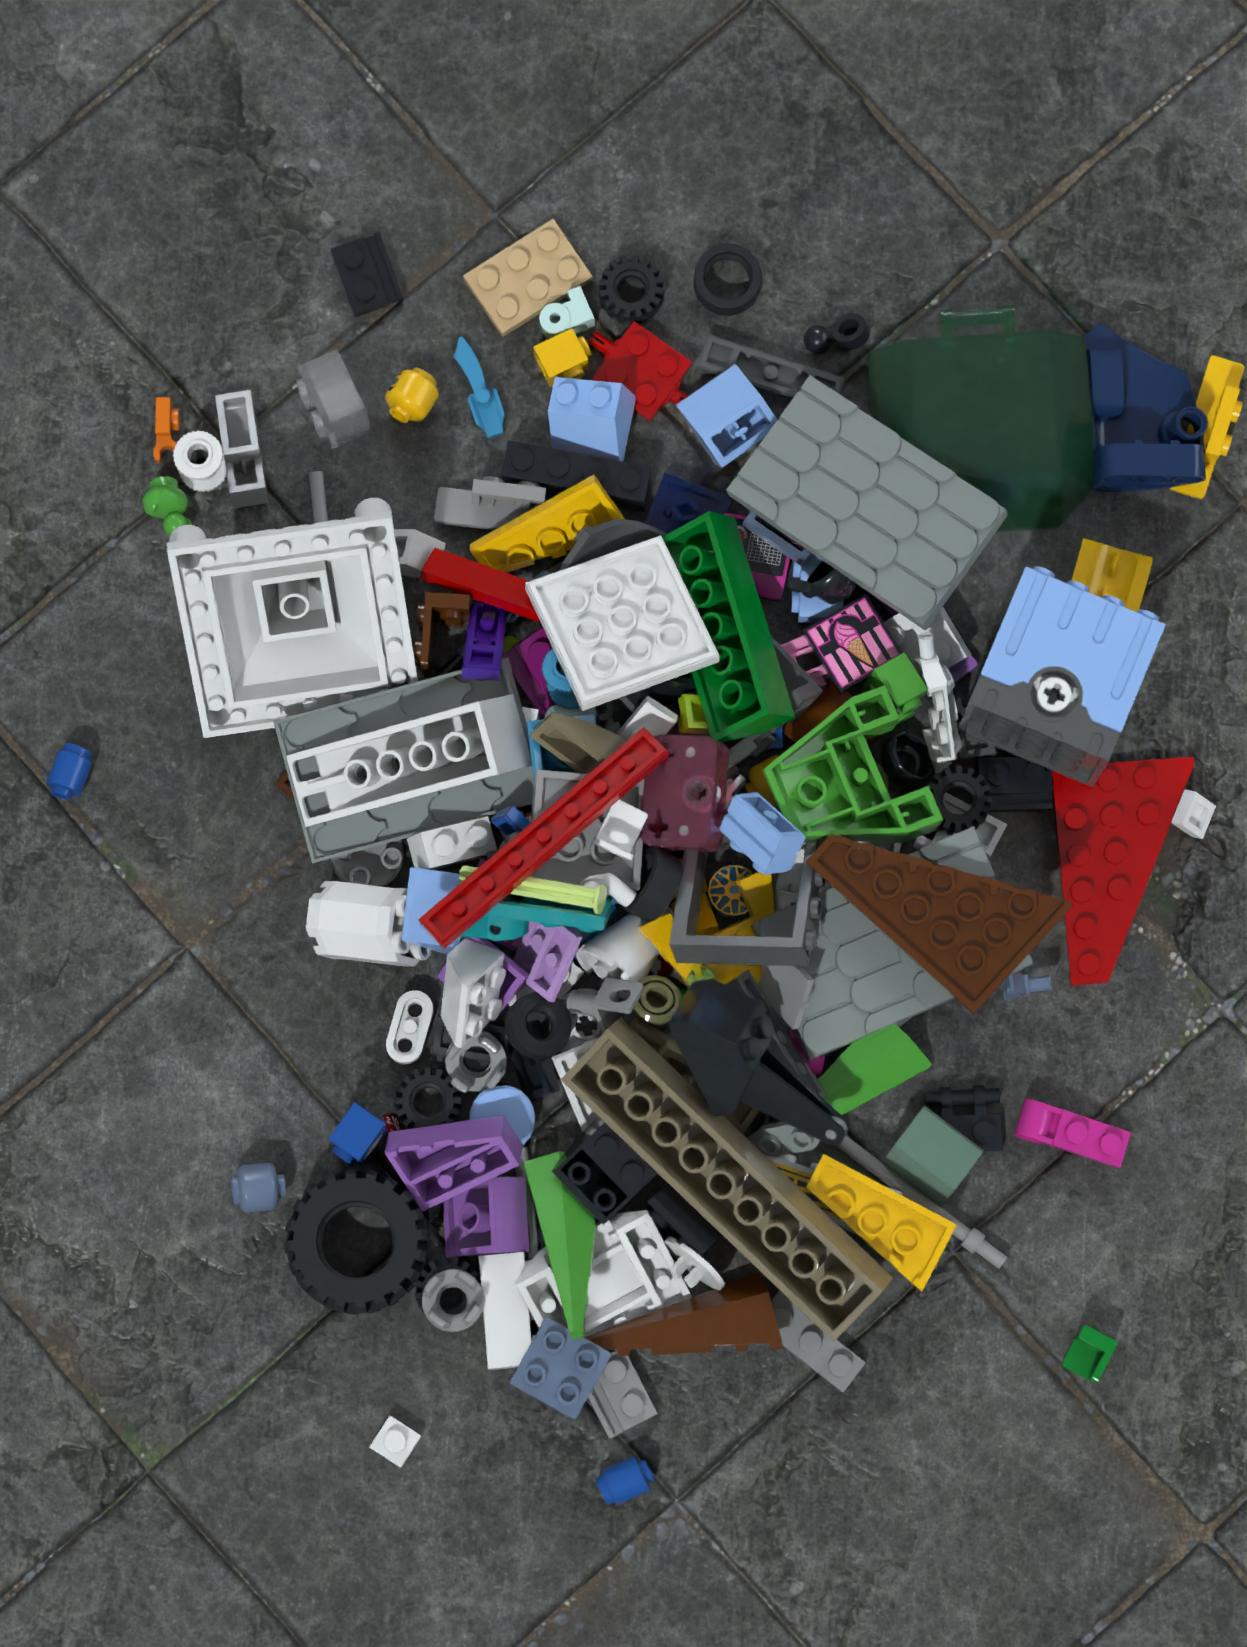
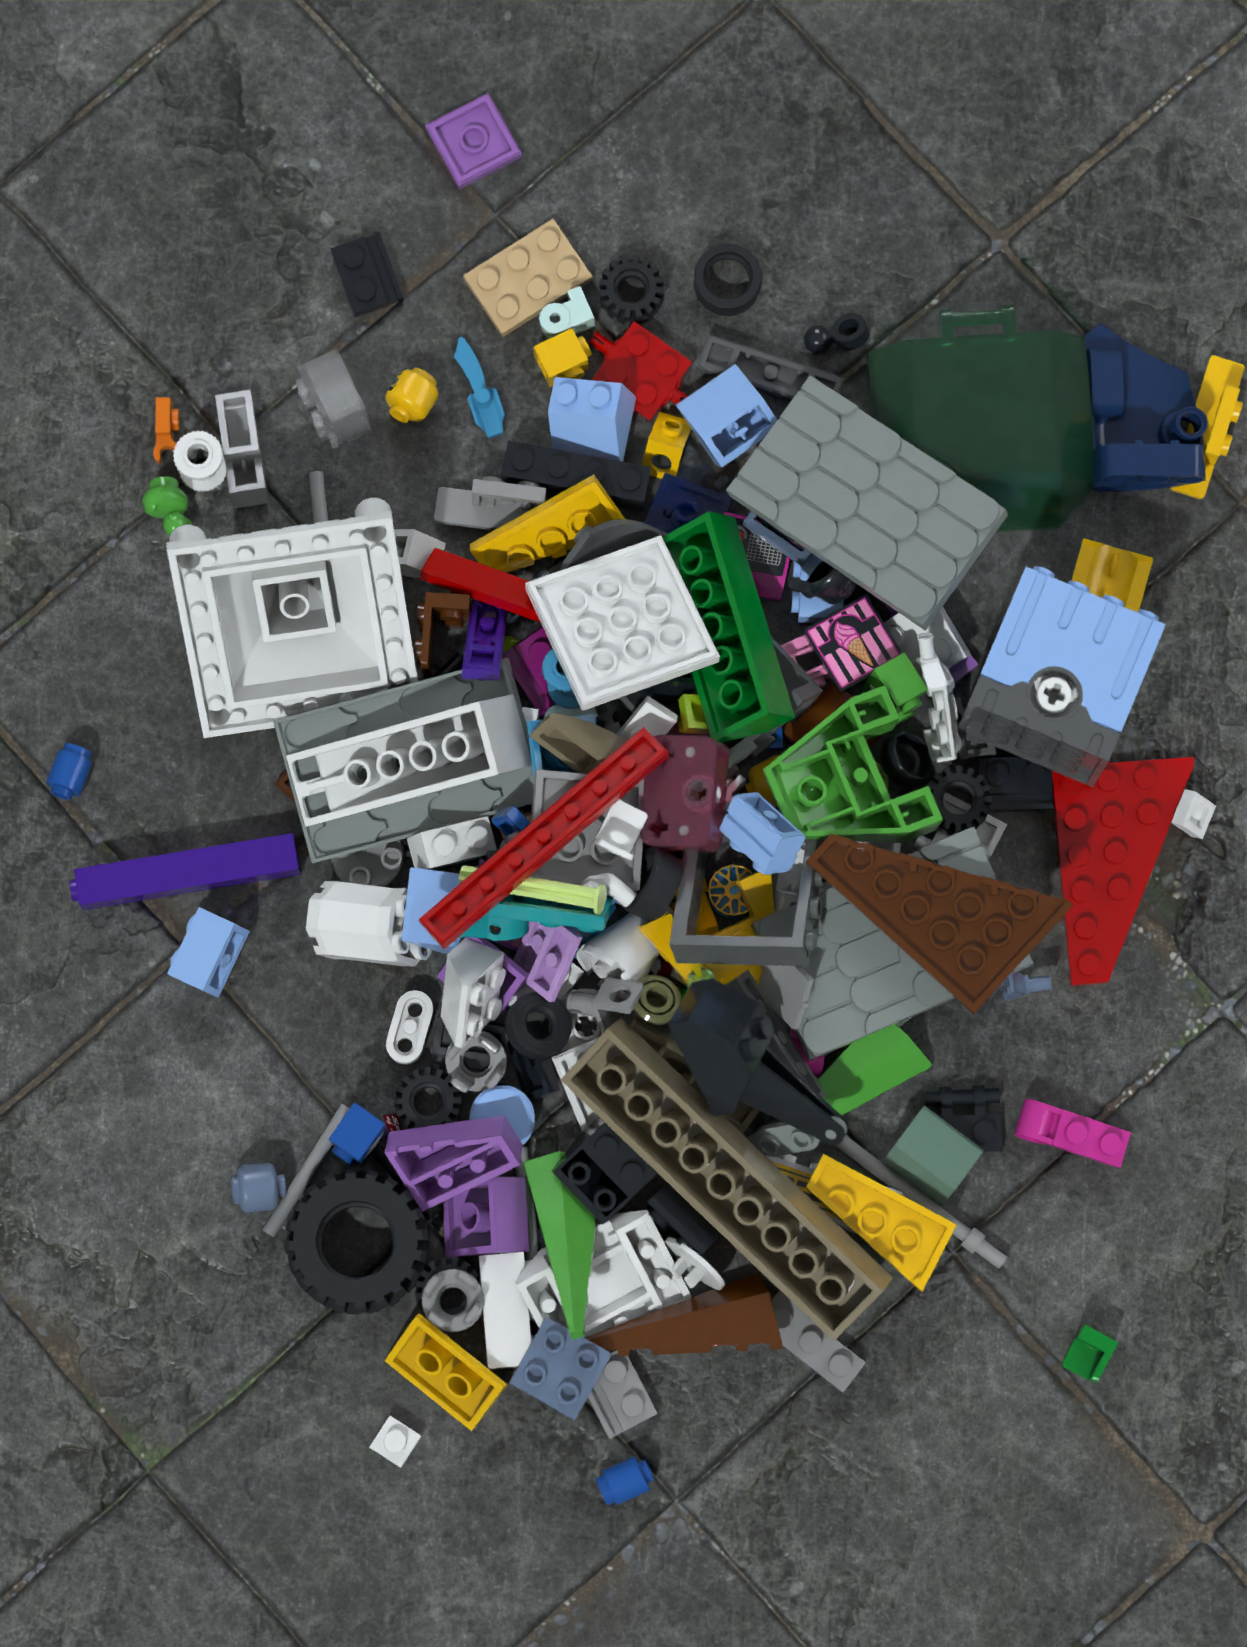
none -> dark purple brick [69,833,301,910]
none -> light blue brick [167,907,250,998]
none -> light grey bar [262,1104,350,1238]
none -> yellow slope [384,1313,508,1431]
none -> medium lavender tile [425,93,522,189]
none -> yellow bracket [642,412,692,482]

